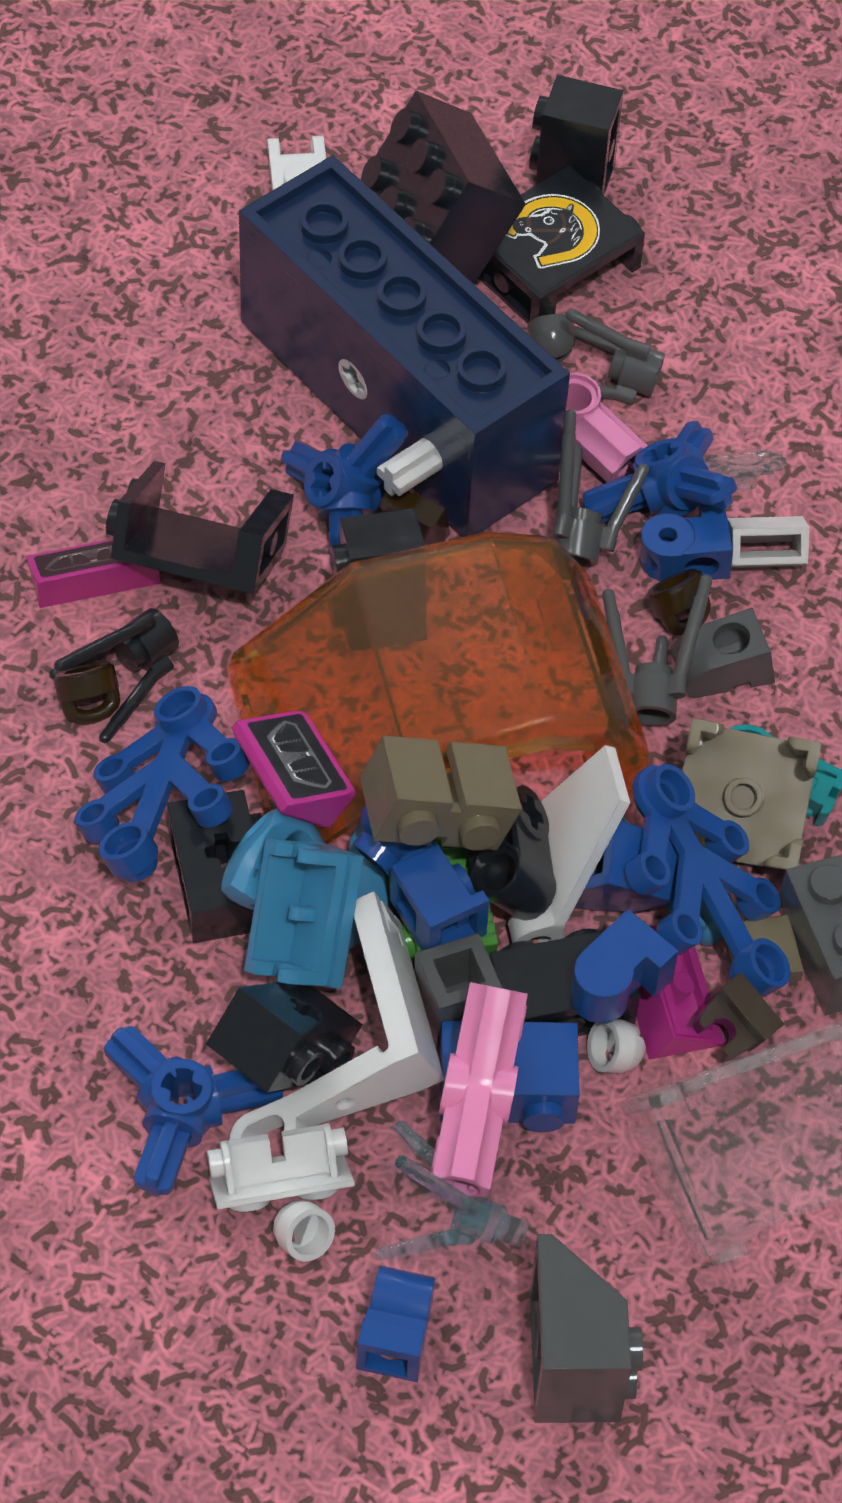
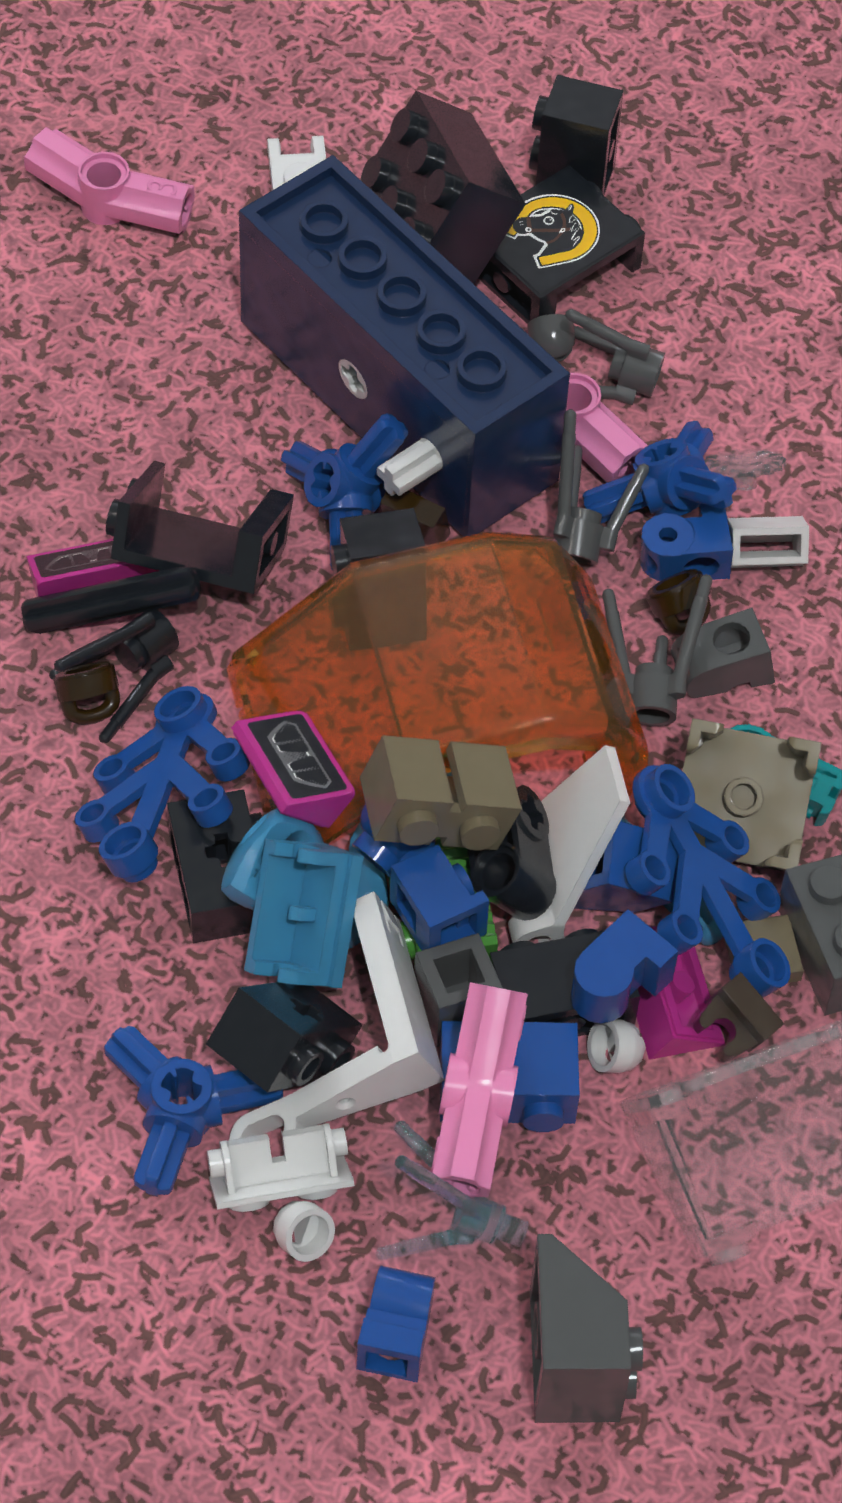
none -> black axle [21,565,201,634]
none -> bright pink piece [24,127,195,234]

